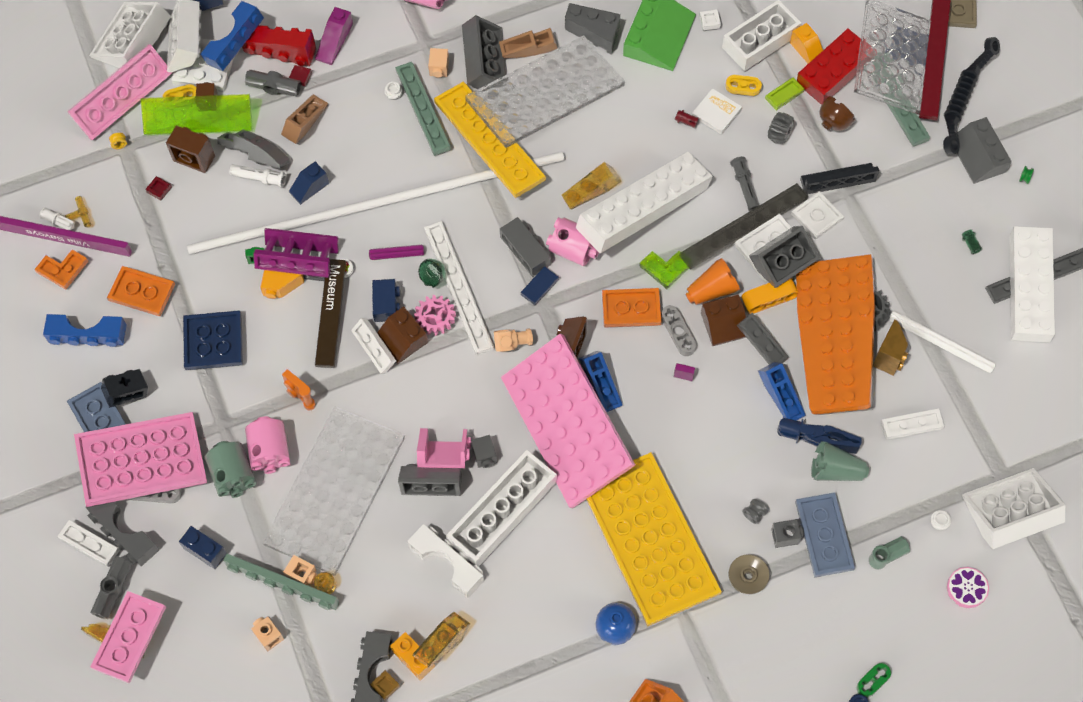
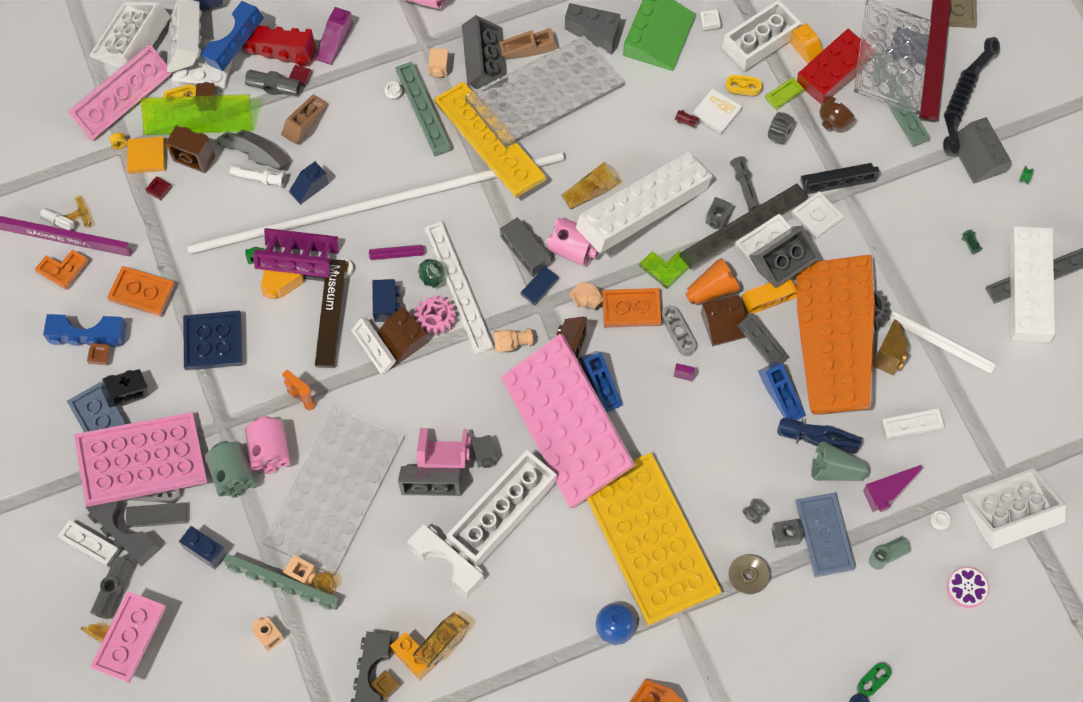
none -> dark orange plate [87,343,111,365]
none -> dark grey tile [126,502,187,528]
none -> light orange tile [127,136,165,174]
none -> light nougat brick [569,281,604,310]
none -> dark grey brick [705,197,732,230]
none -> magenta slope [863,465,922,512]

